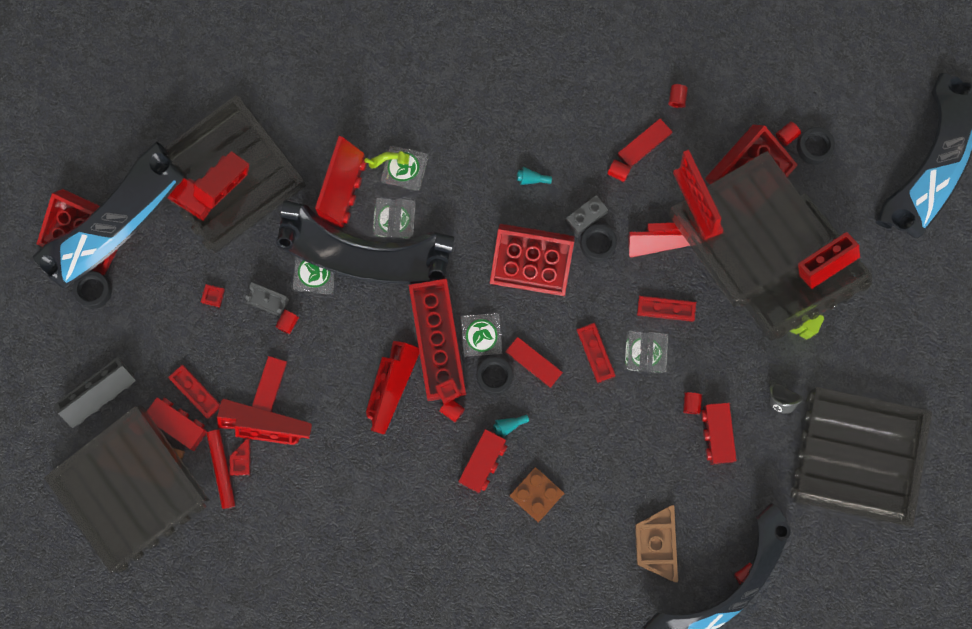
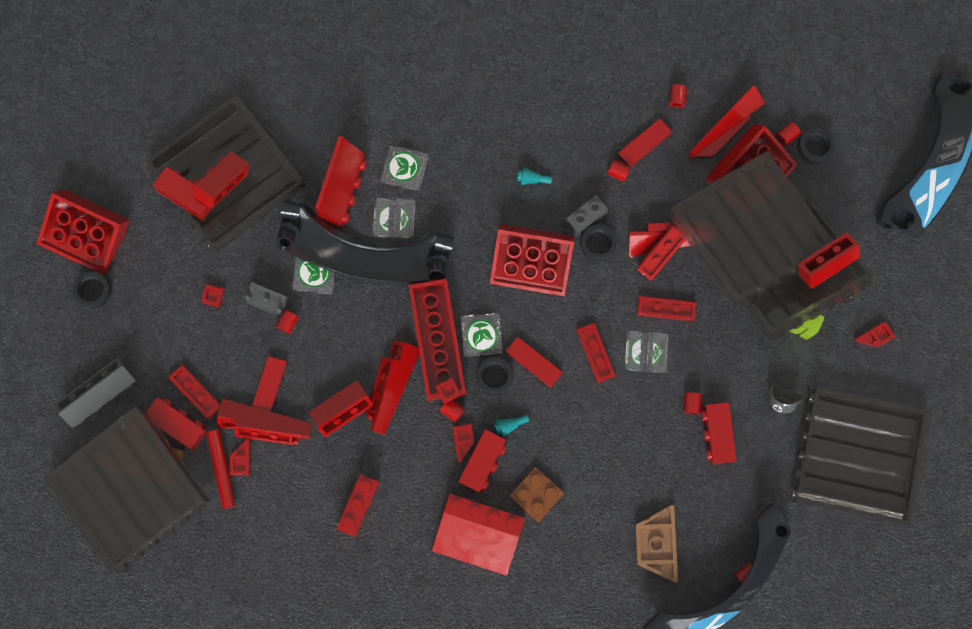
black panel [33,141,184,288] -> none
lime piece [365,151,410,168] -> none
red fence [673,150,723,240] -> none
none -> red brick [308,380,374,437]
none -> red brick [336,474,380,537]
none -> slope [432,494,525,576]
none -> red tile [453,424,475,463]
none -> red tile [636,224,688,281]
none -> red wedge [688,85,765,158]
none -> red tile [854,321,896,347]

